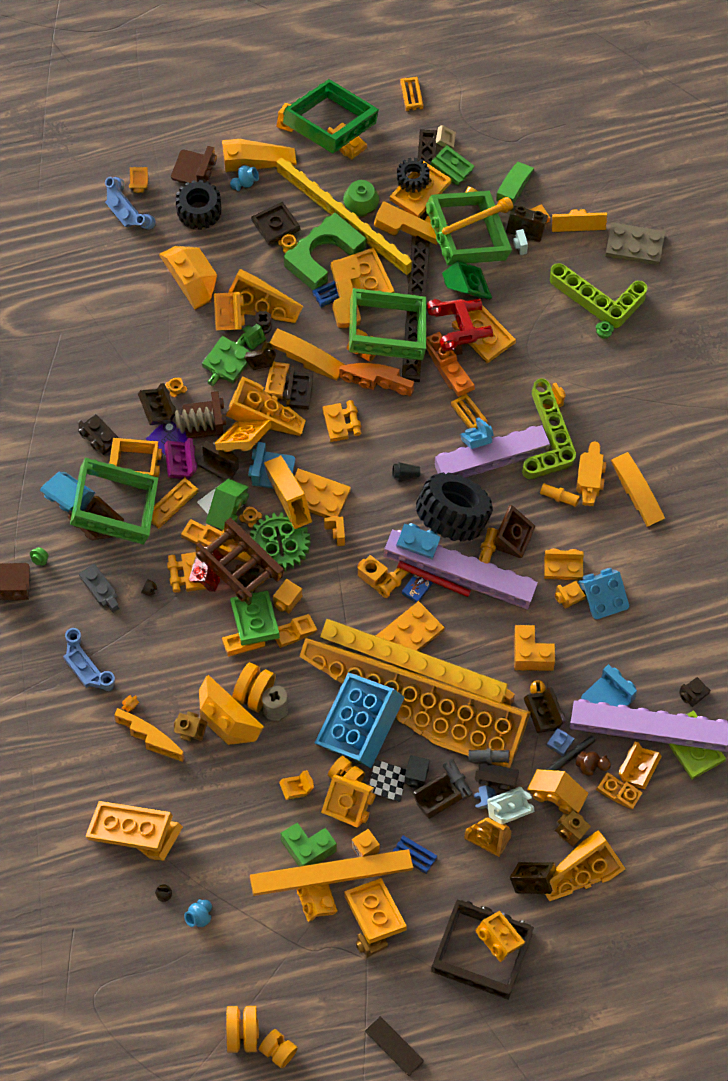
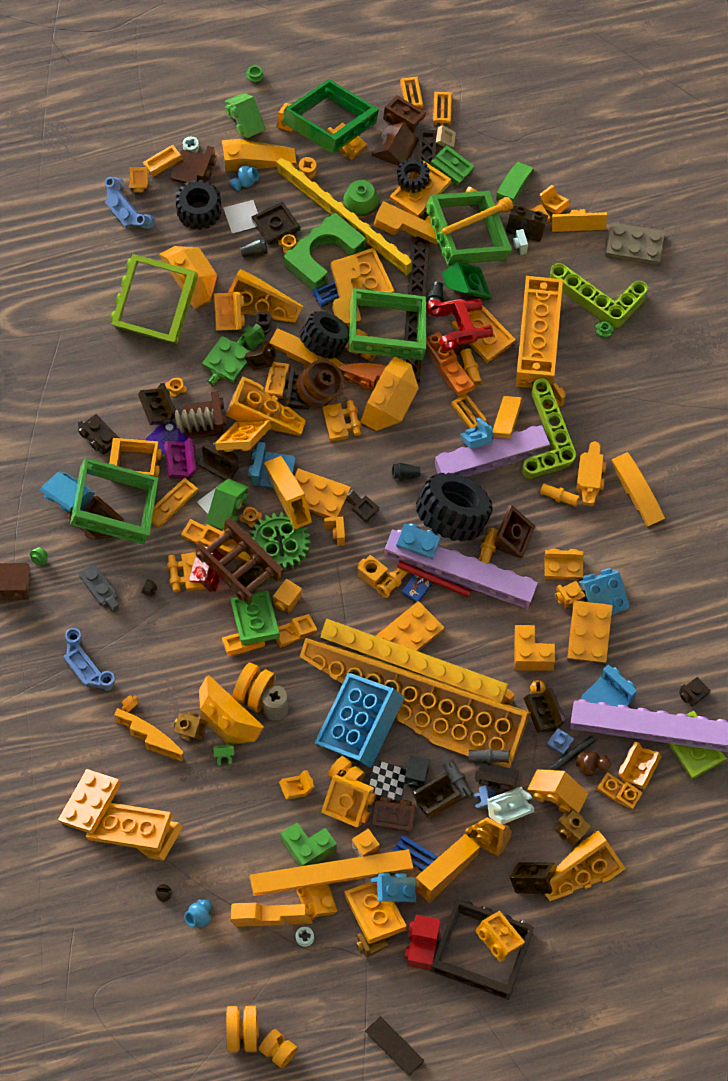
none -> plate [58,769,122,834]
none -> lime window [110,254,198,345]
none -> light orange tile [143,145,183,177]
none -> light aqua bush [183,136,199,153]
none -> bright green tile [214,744,234,765]
none -> white sticker [223,200,258,233]
none -> bright green brick [224,93,266,138]
none -> light orange piece [230,903,313,927]
none -> pearl dark grey cone [240,238,268,257]
none -> bright green plate [246,65,264,82]
none -> light aqua bush [295,927,314,947]
none -> reddish brown wheel [296,360,344,408]
none -> light orange wheel [299,157,317,180]
none -> black tyre [299,311,349,359]
none -> dark brown plate [346,490,380,522]
none -> light orange wedge [361,357,419,431]
none -> dark azure bracket [371,873,416,903]
none -> reddish brown slope [372,123,419,166]
none -> reddish brown bracket [372,796,416,831]
none -> reddish brown bracket [383,95,426,134]
none -> red brick [404,915,440,971]
none -> light orange slope [415,834,480,904]
none -> pearl dark grey cone [426,281,445,309]
none -> light orange tile [433,92,452,125]
none -> light orange pin [460,348,483,386]
none -> light orange tile [493,396,522,439]
none -> light orange plate [515,276,563,389]
none -> light orange bracket [540,185,571,214]
none -> light orange plate [567,601,613,664]

